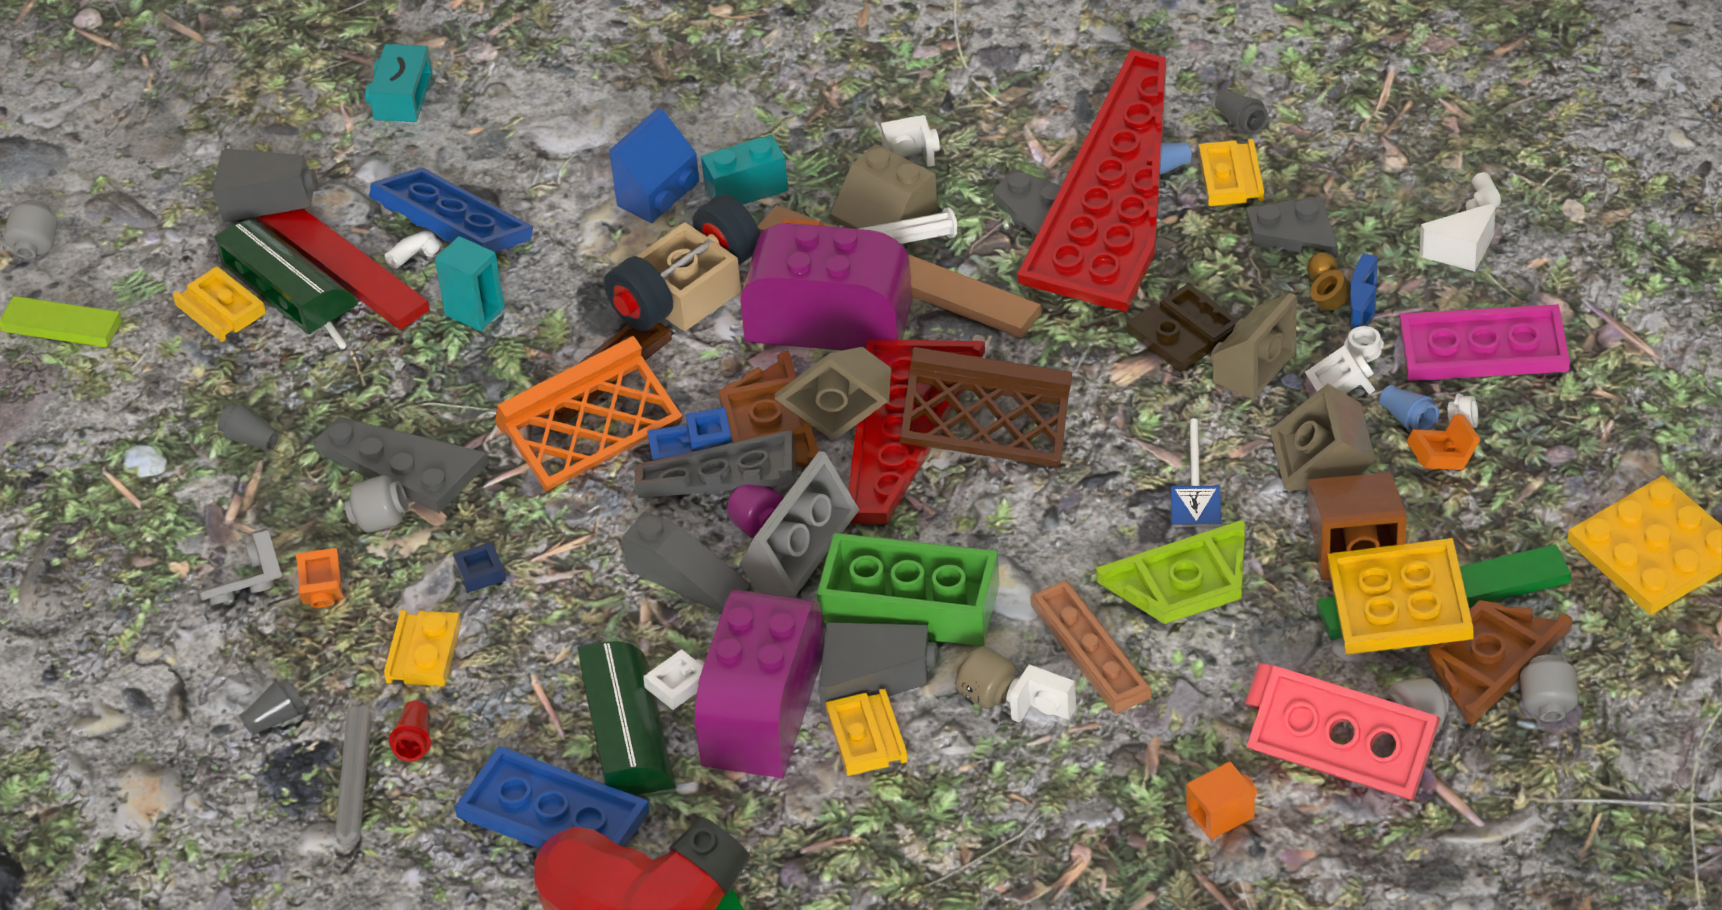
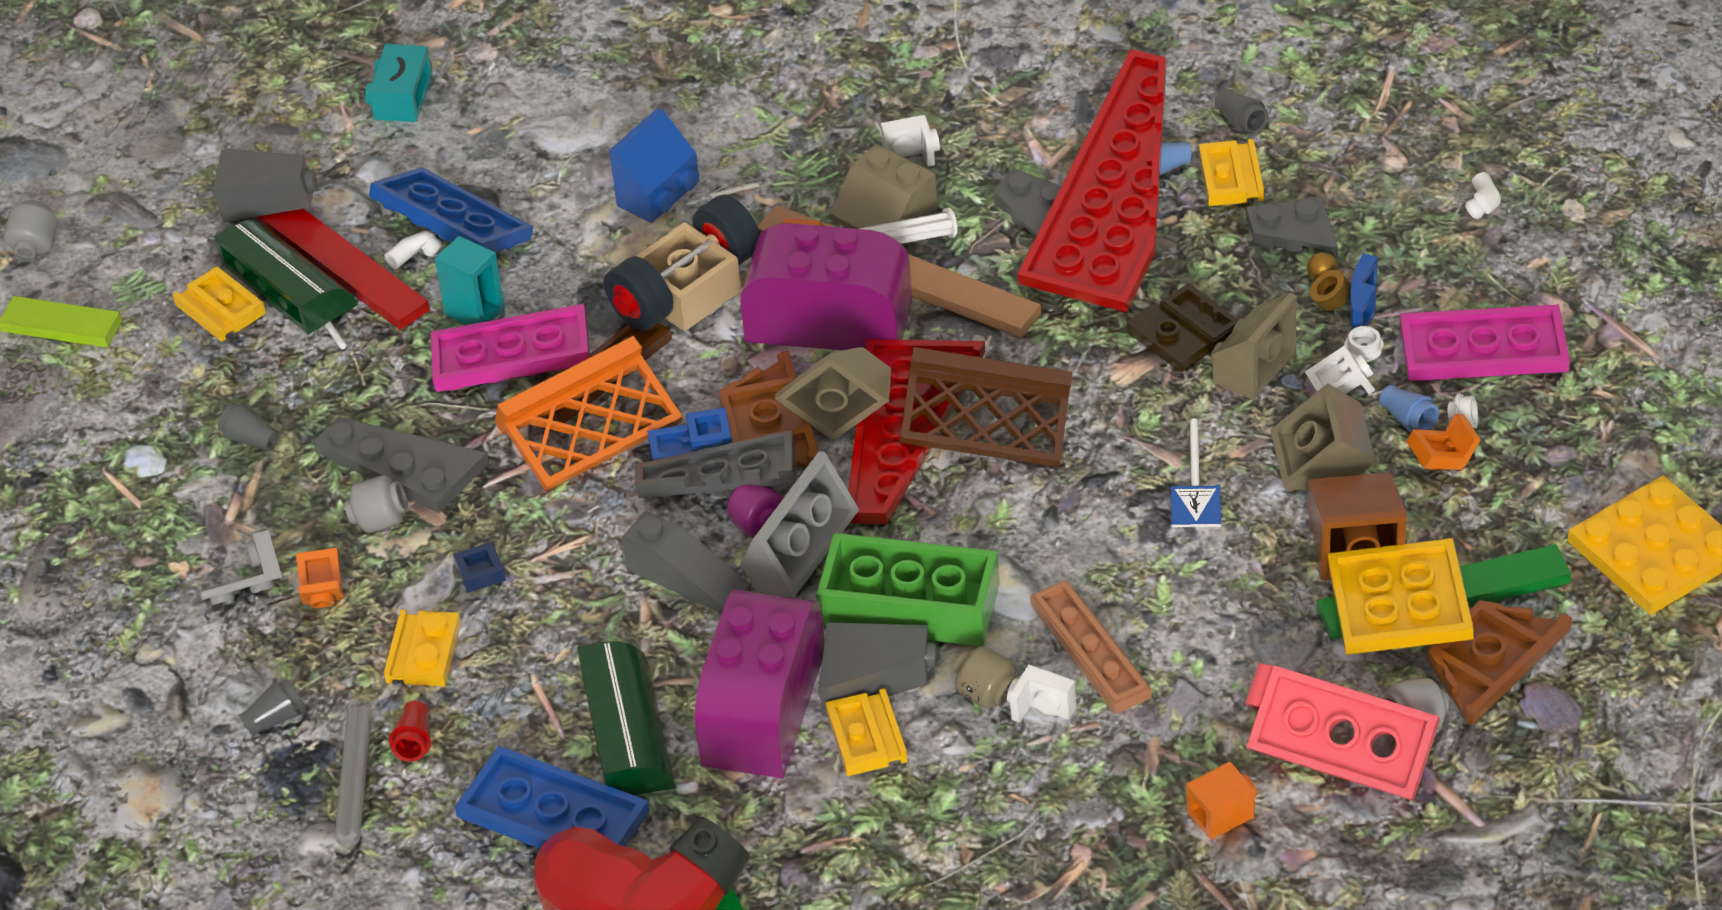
white bracket [644,649,704,710] -> none
teal brick [701,134,788,205] -> none
lime wing [1096,520,1245,624] -> none
white slope [1419,203,1495,272] -> none
light grey head [1520,654,1579,722] -> none
none -> dark pink plate [431,304,591,392]

